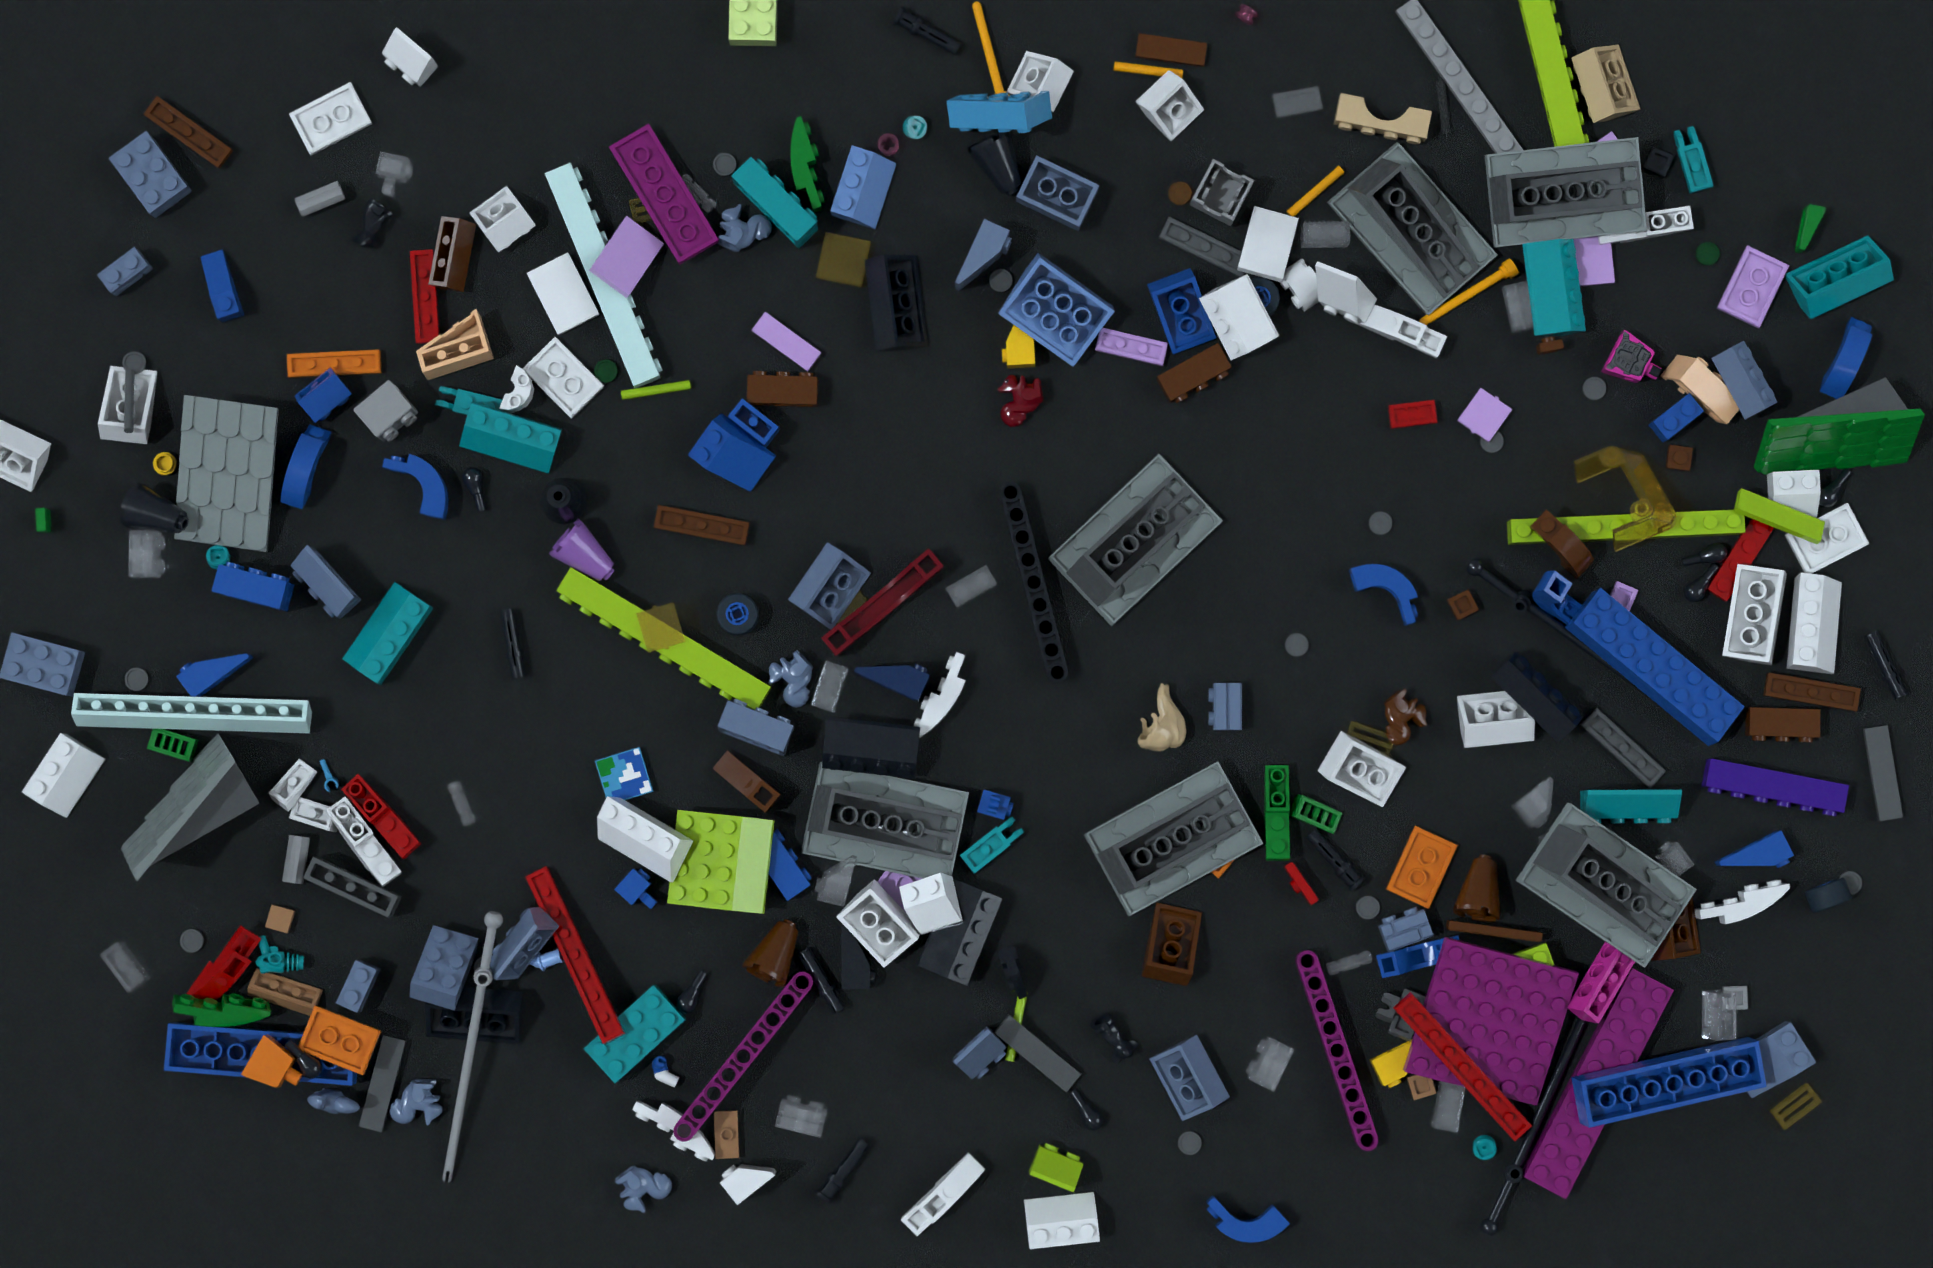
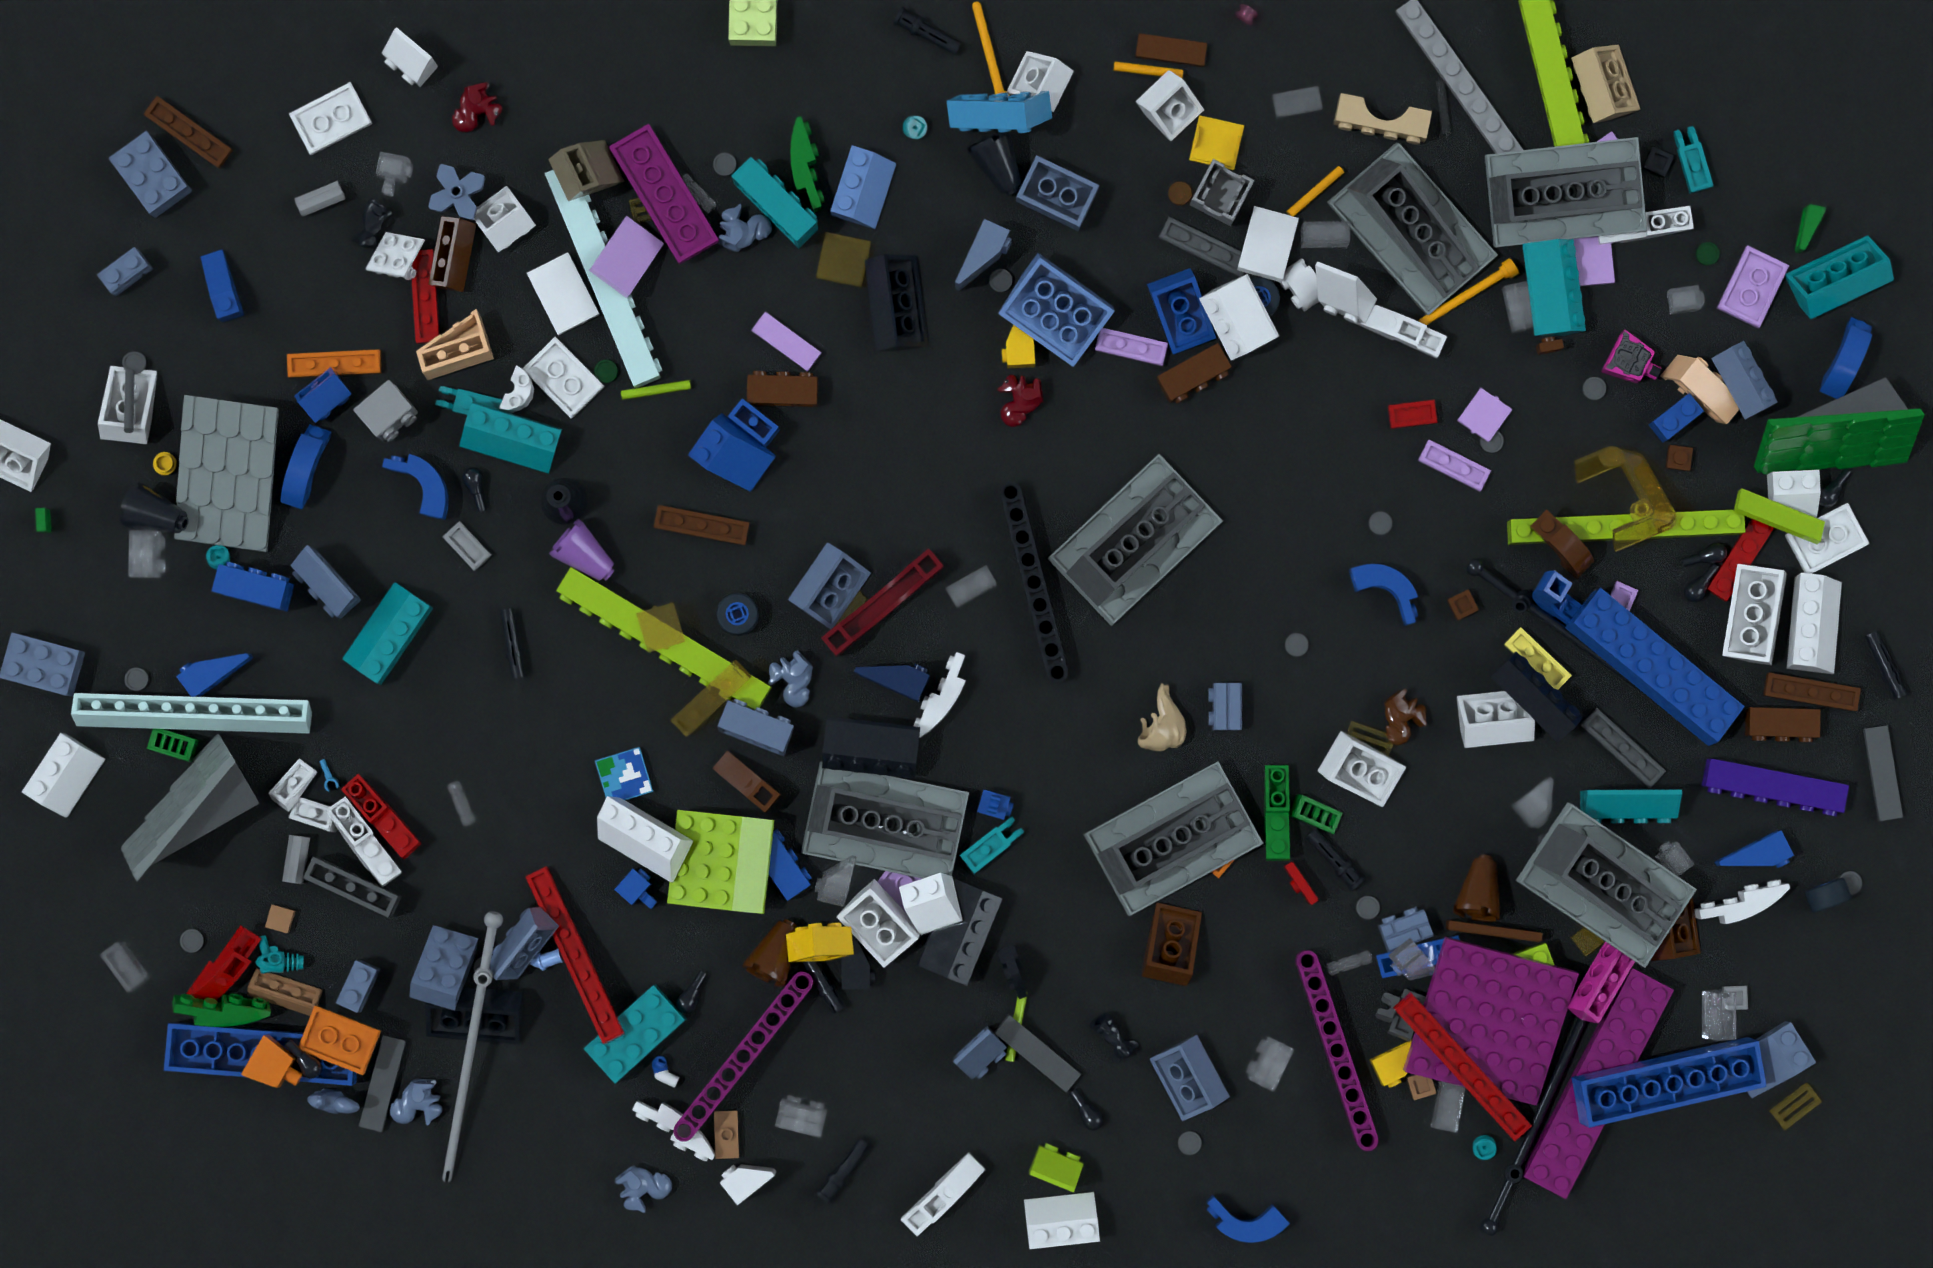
clear brick [811,661,848,713] -> none
clear pink bush [878,133,899,156] -> none
orange tile [1386,826,1458,909] -> none
none -> white hinge [366,232,425,280]
none -> sand blue plant [428,164,486,221]
none -> light grey tile [443,521,492,571]
none -> dark red animal [452,82,502,133]
none -> dark tan slope [548,140,625,201]
none -> clear yellow tile [670,659,751,737]
none -> yellow brick [786,923,854,962]
none -> yellow piece [1189,115,1244,170]
none -> clear slope [1388,938,1435,980]
none -> lavender tile [1418,440,1491,492]
none -> light yellow plate [1504,627,1572,690]
none -> clear yellow tile [1570,927,1604,956]
none -> clear brick [1667,285,1704,315]

